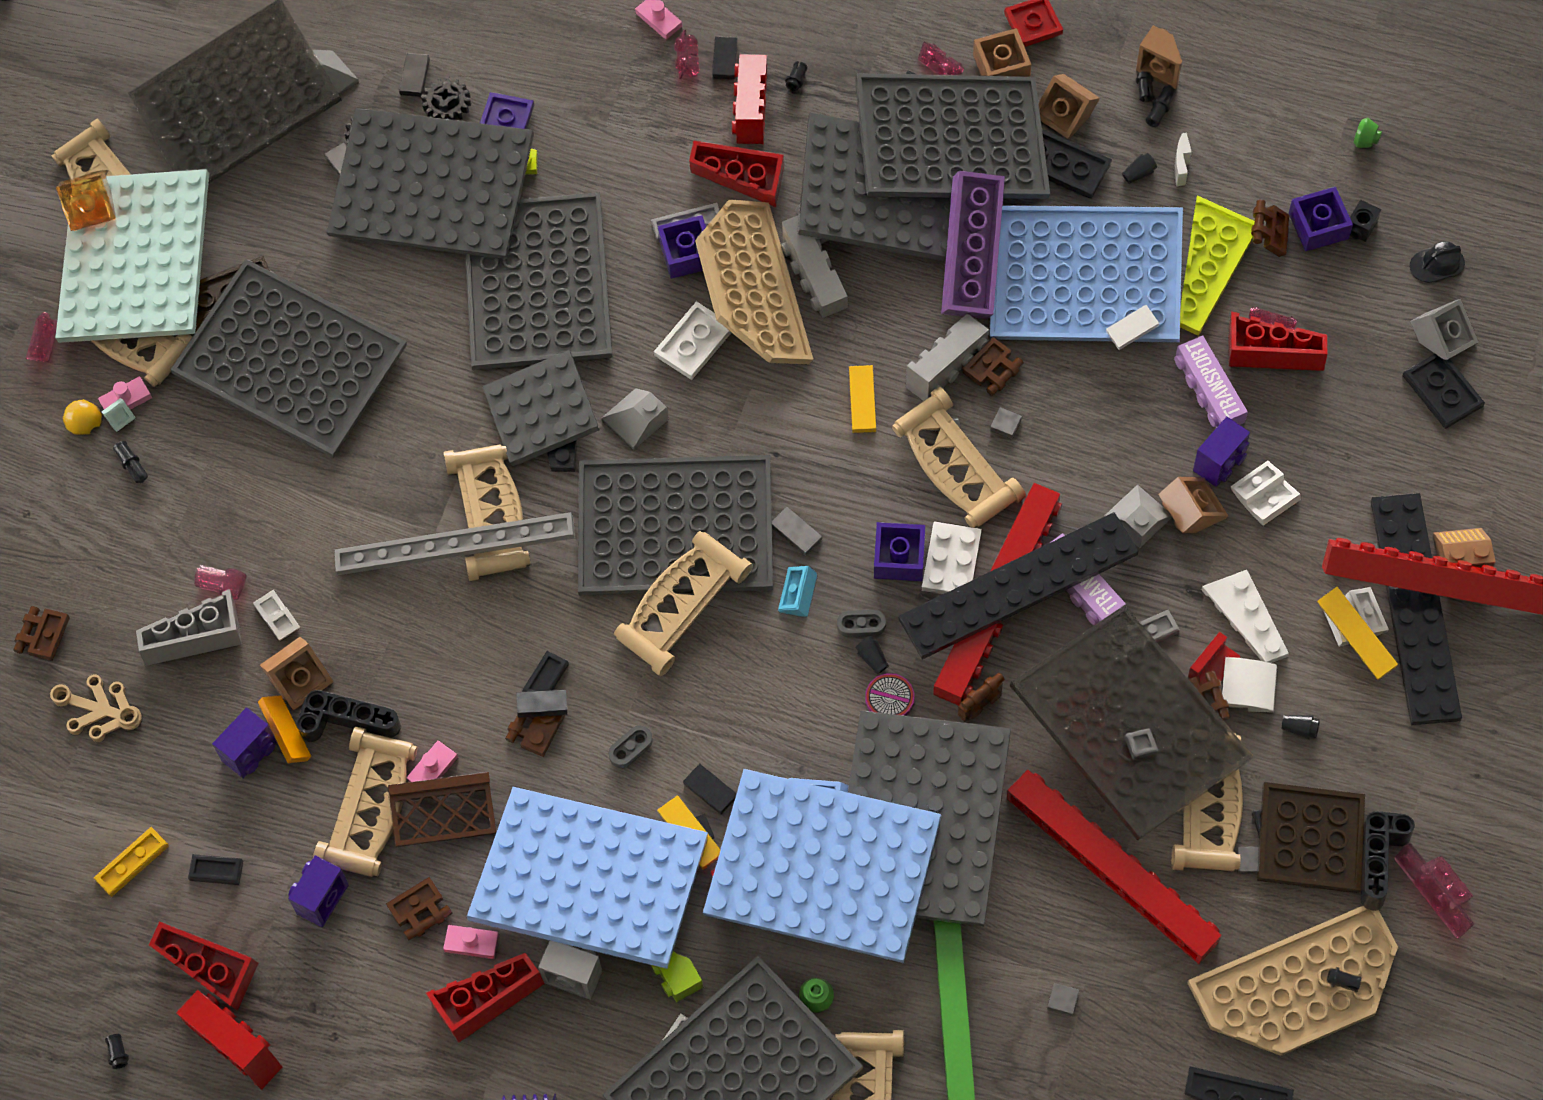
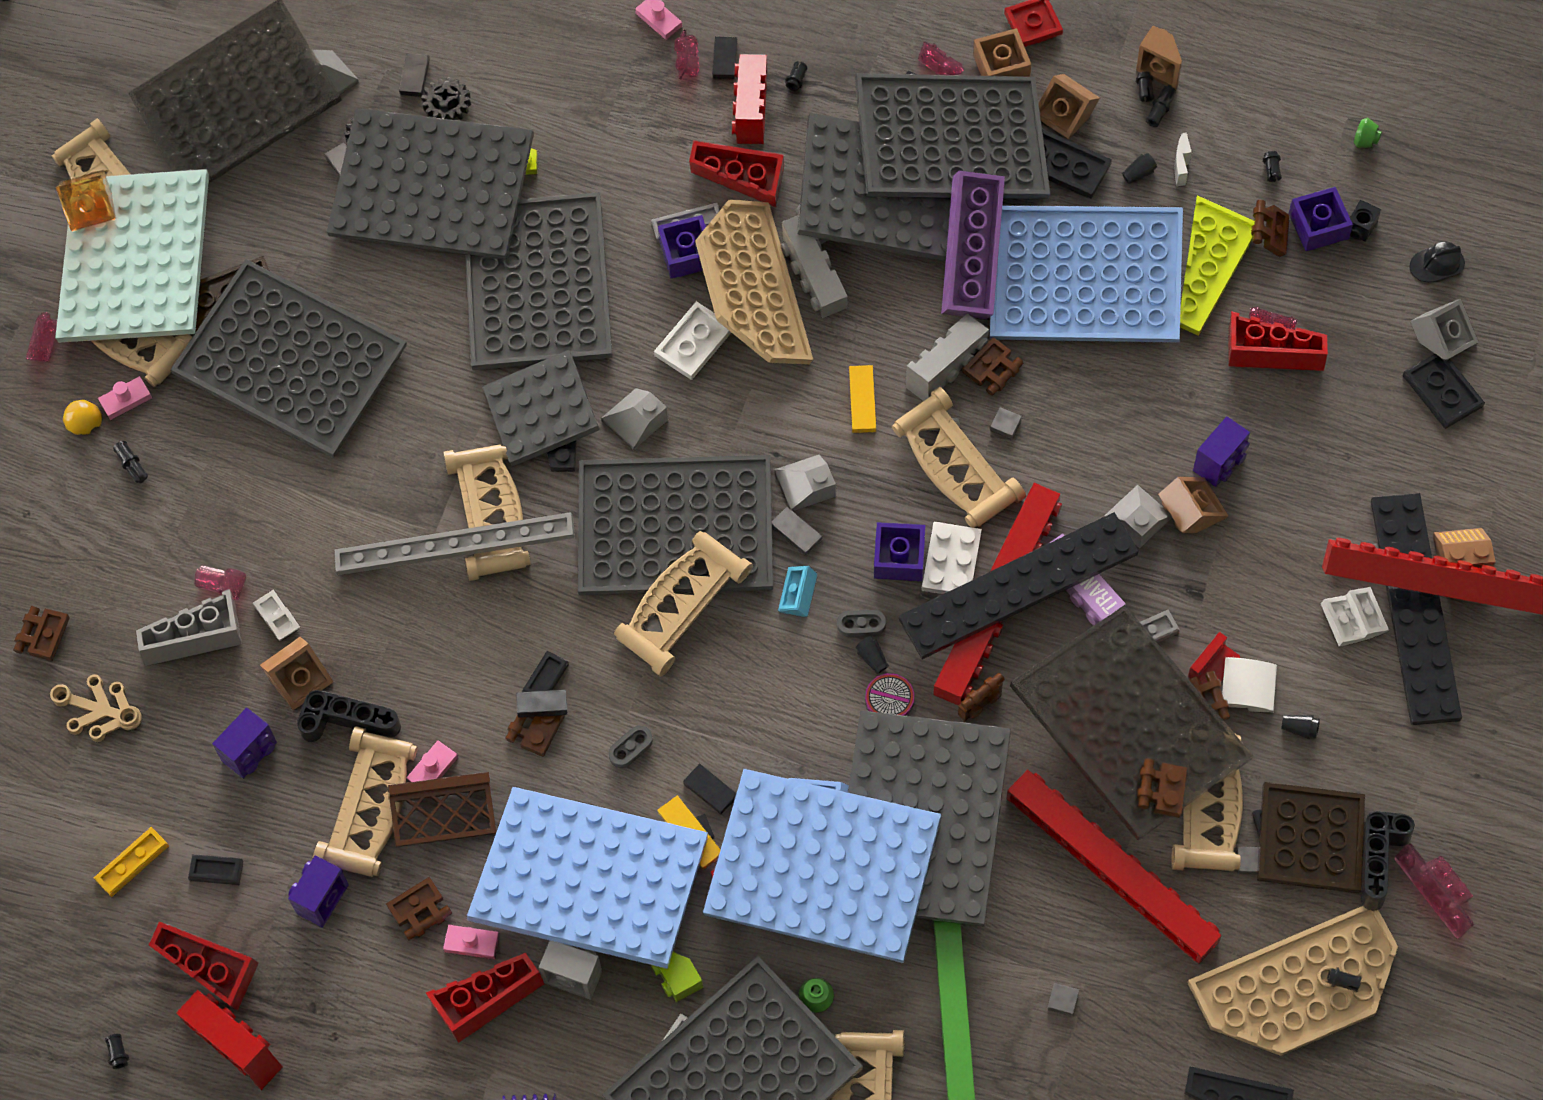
light aqua tile [102,398,135,432] -> none
light orange tile [258,695,311,763] -> none
dark purple plate [480,92,534,129] -> none
white tile [1106,305,1159,350] -> none
flat silver tile [1124,728,1158,760] -> none
lavender brick [1174,336,1248,428] -> none
white wing [1201,570,1289,663] -> none
white slope [1231,461,1301,526] -> none
yellow tile [1317,587,1398,680] -> none
none -> light grey slope [774,455,836,511]
none -> reddish brown plate [1137,759,1187,818]
none -> black pin [1262,151,1282,182]

